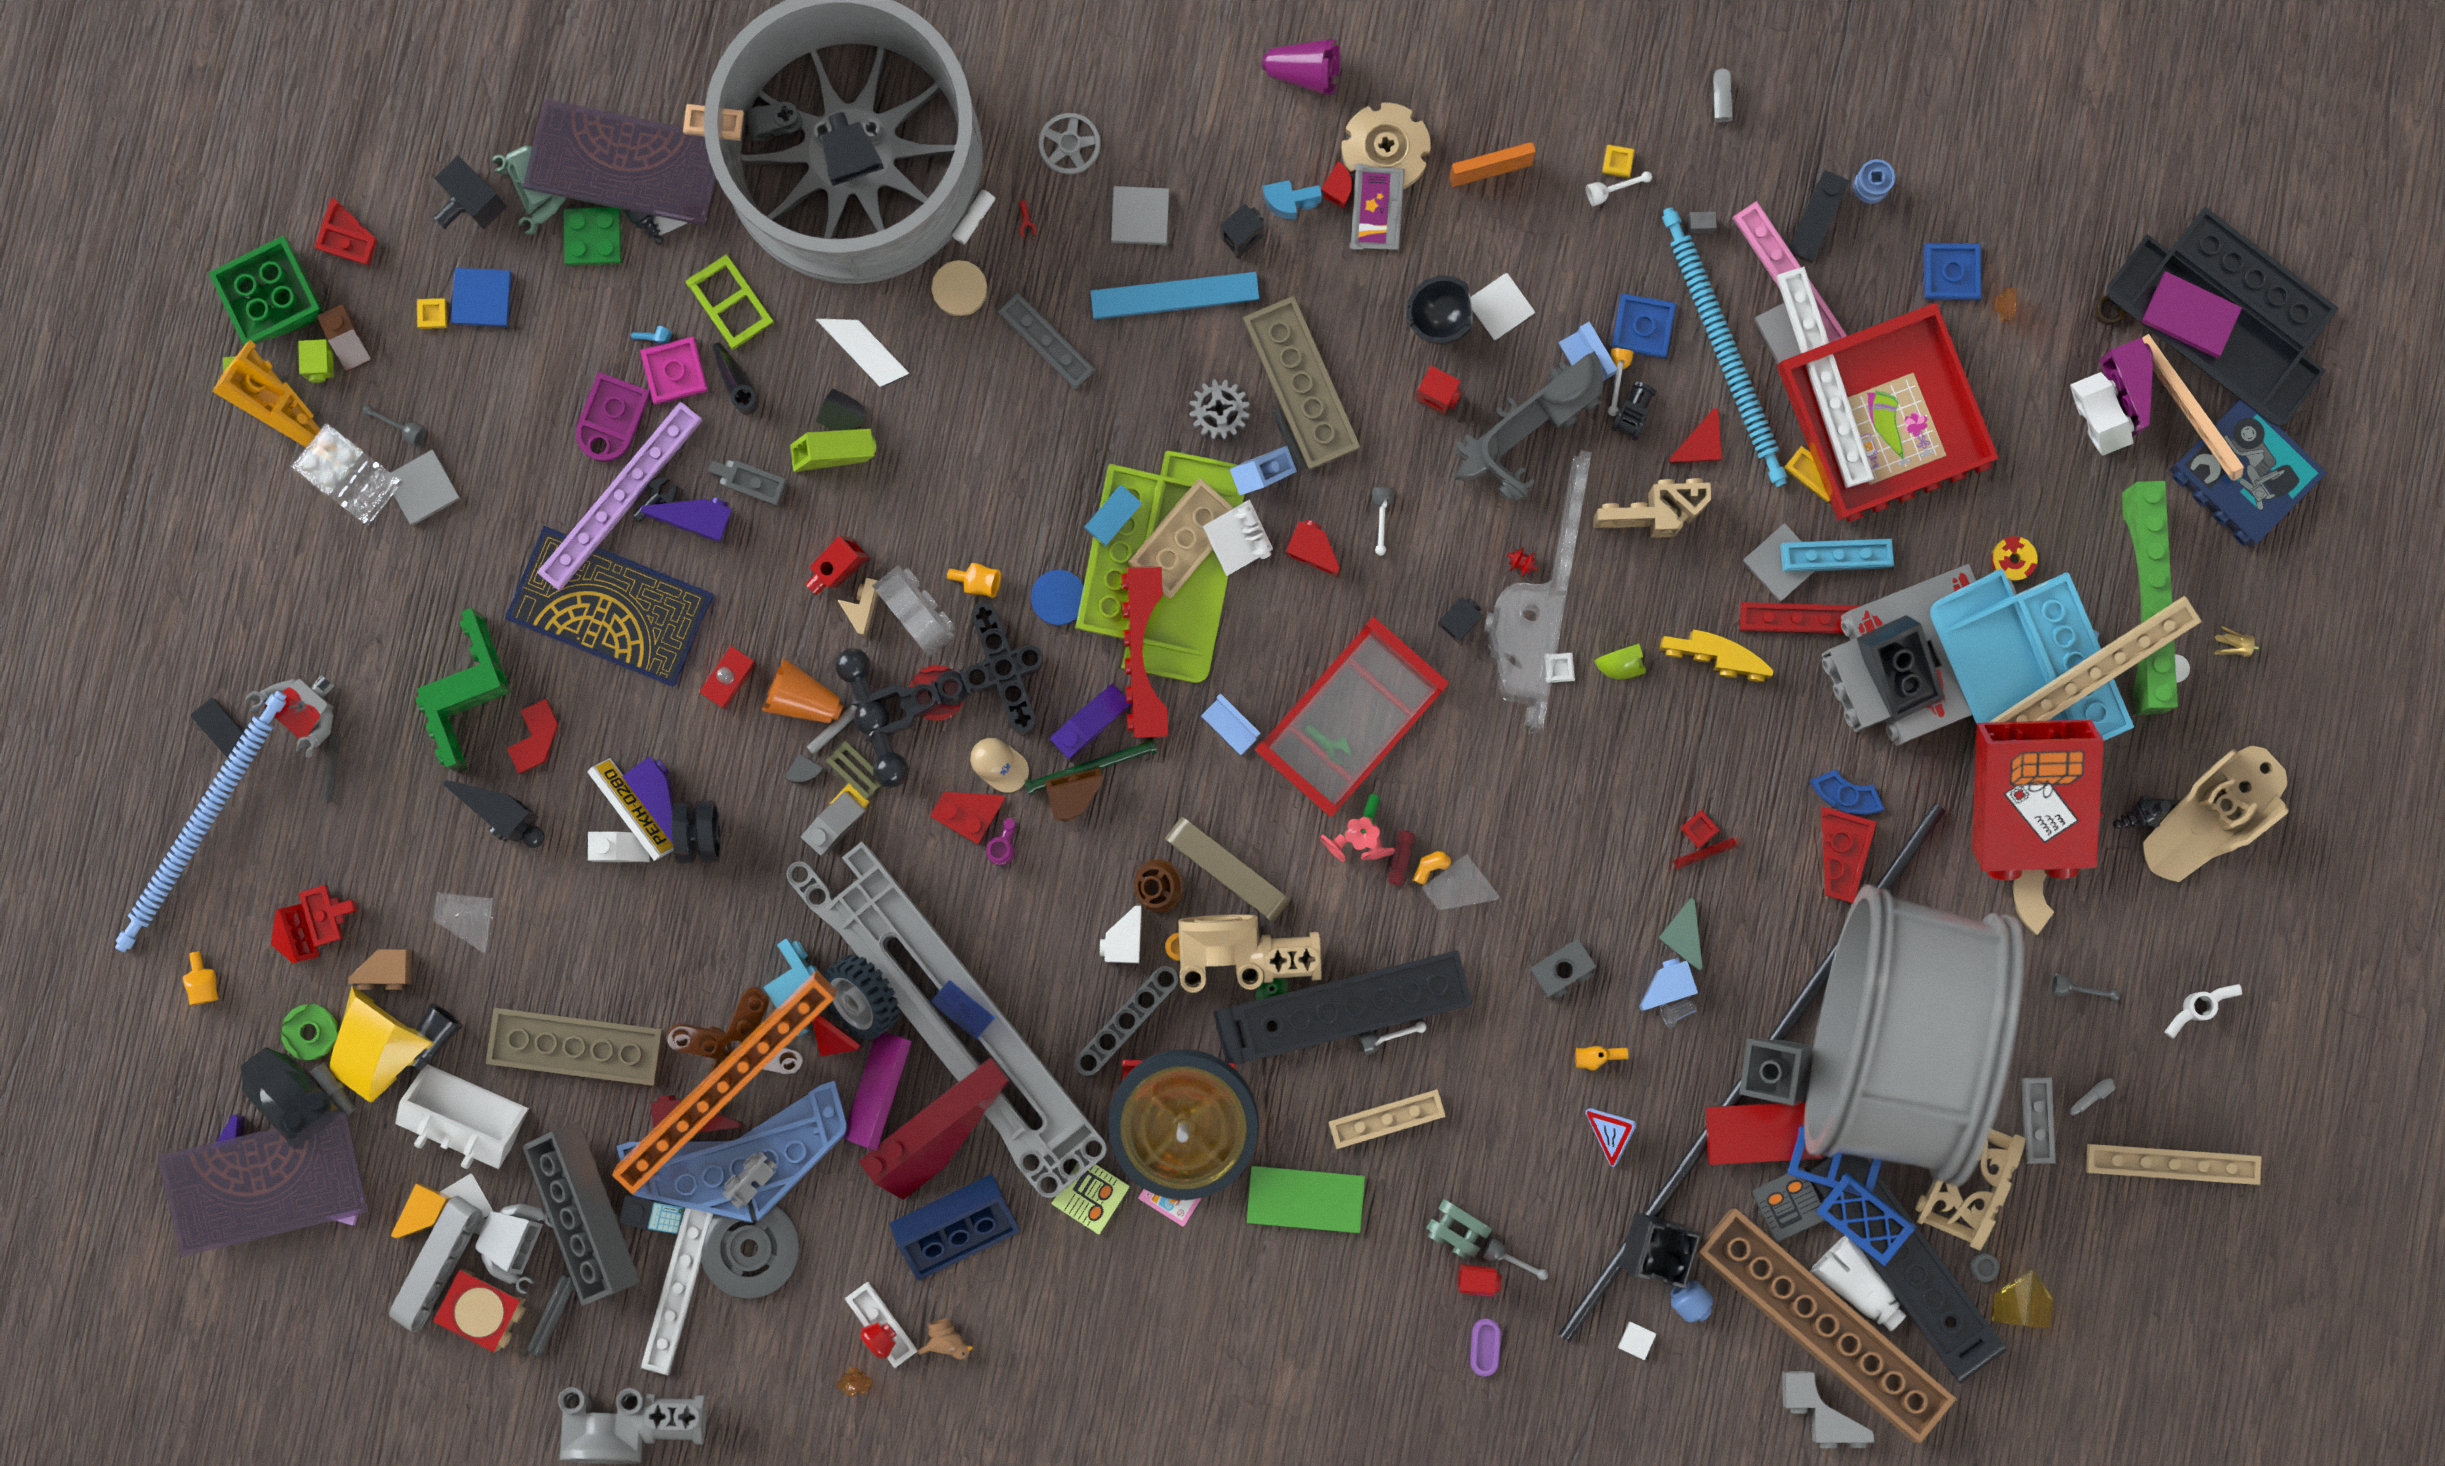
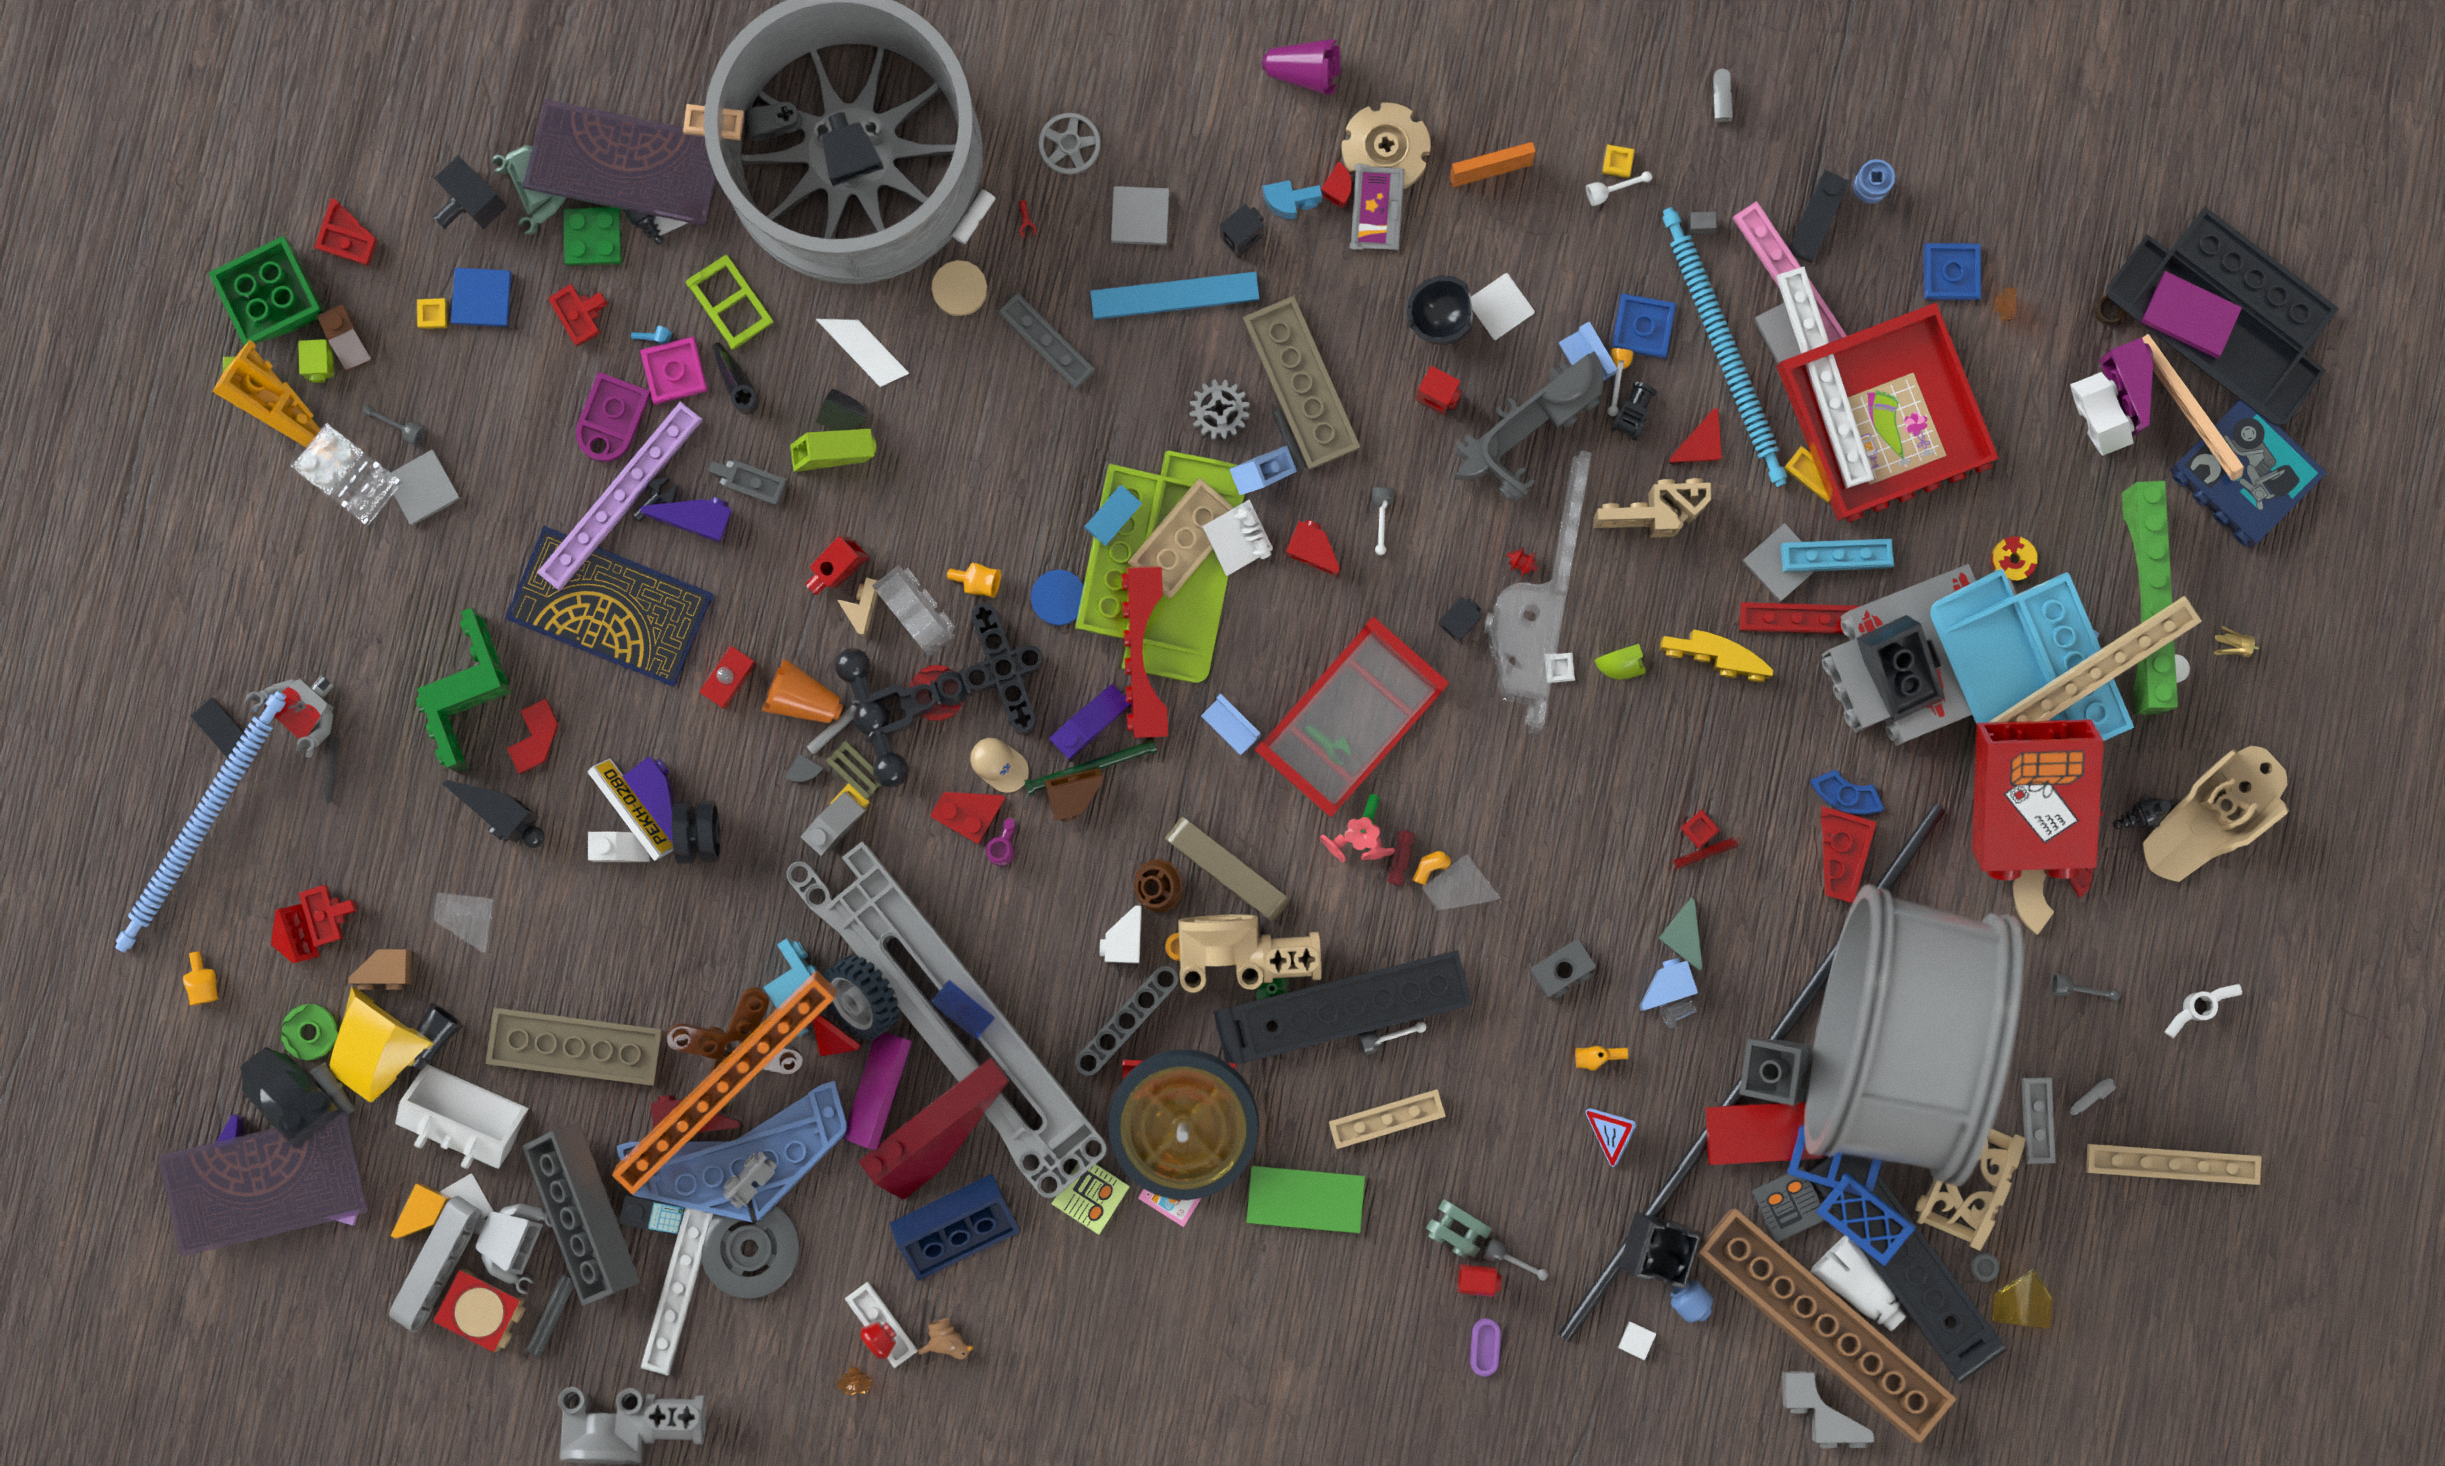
none -> red hinge [548,284,609,347]
none -> red tile [2067,868,2093,898]

